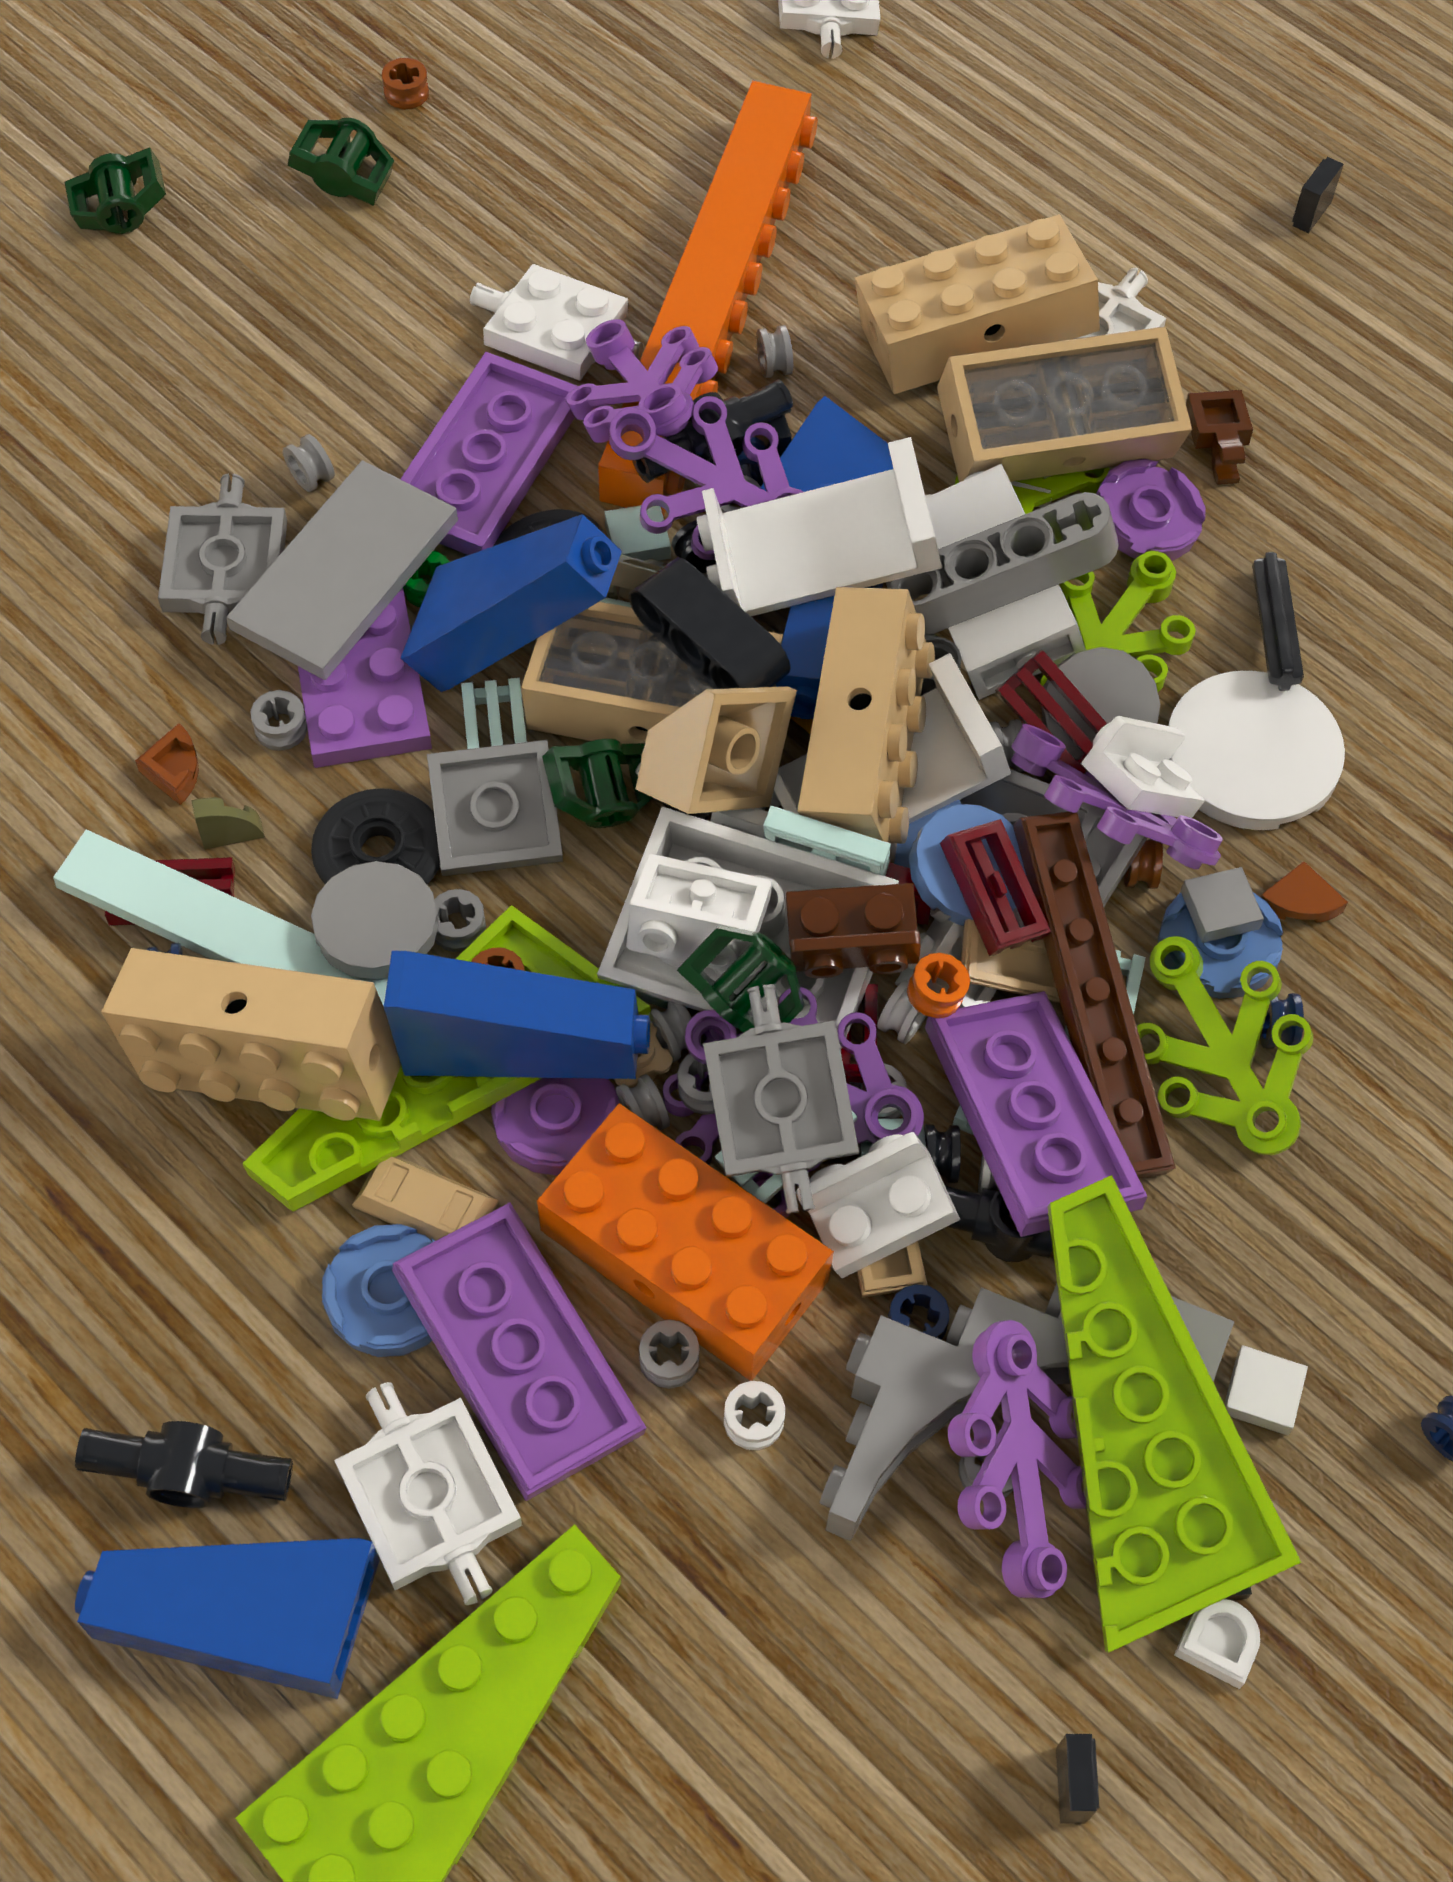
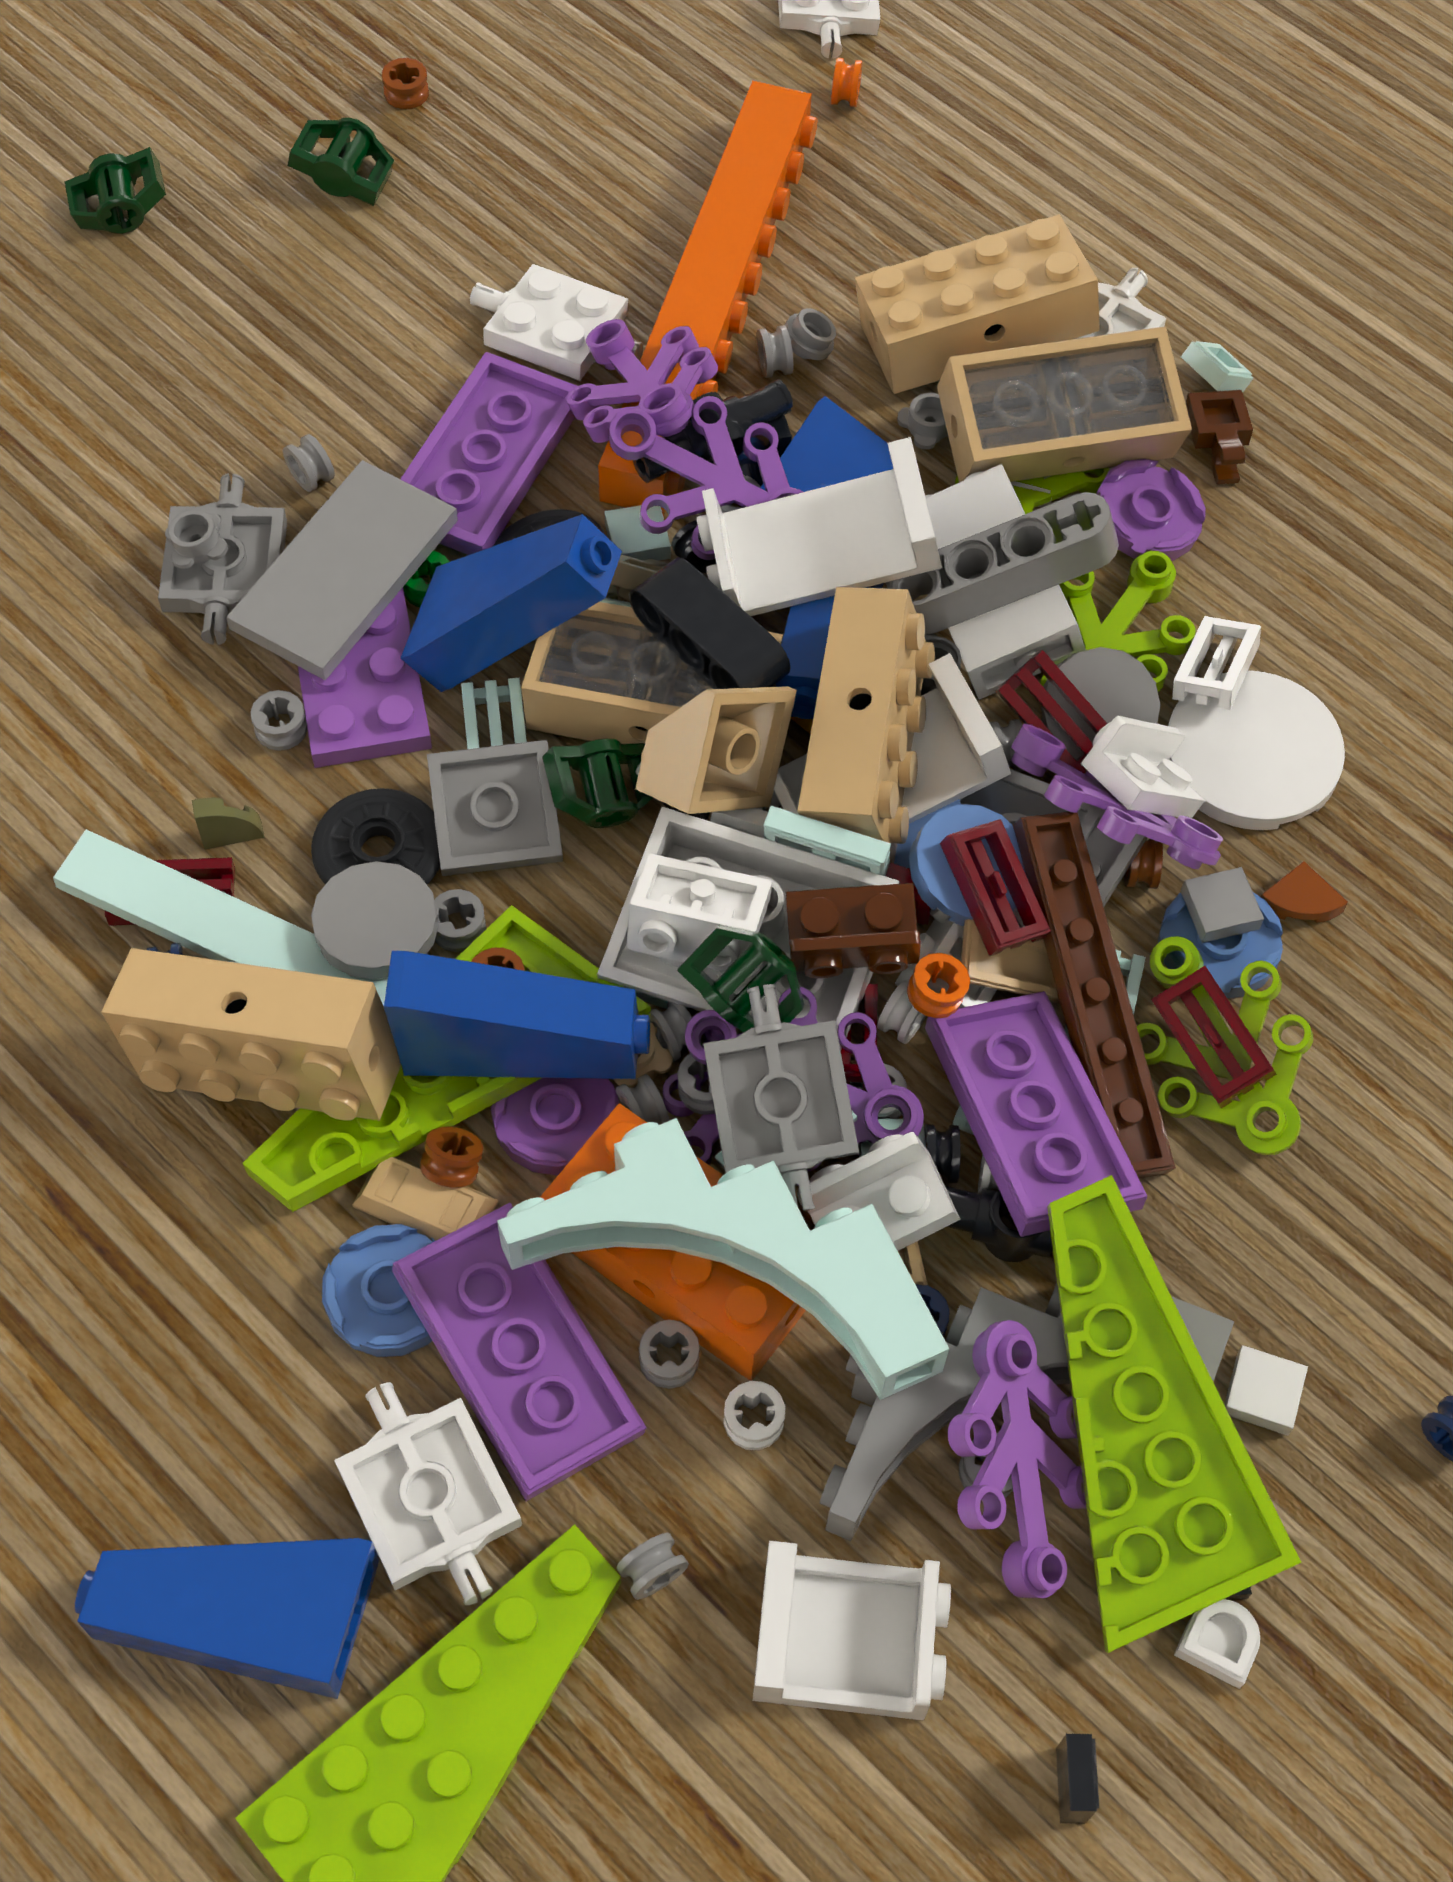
black pin [75,1421,293,1508] -> none
dark orange tile [135,723,199,805] -> none
black axle [1252,552,1304,691] -> none
dark blue bush [1260,993,1304,1049] -> none
black tile [1292,157,1344,234] -> none
none -> light grey plate [165,510,228,569]
none -> dark orange bush [420,1127,484,1188]
none -> light aqua arch [497,1118,949,1400]
none -> light grey bush [616,1533,689,1600]
none -> white panel [752,1540,951,1720]
none -> light grey plate [784,308,836,360]
none -> orange bush [831,57,863,107]
none -> light grey plate [897,393,948,449]
none -> dark red tile [1151,966,1277,1108]
none -> white tile [1172,616,1261,710]
none -> light aqua tile [1181,341,1253,393]

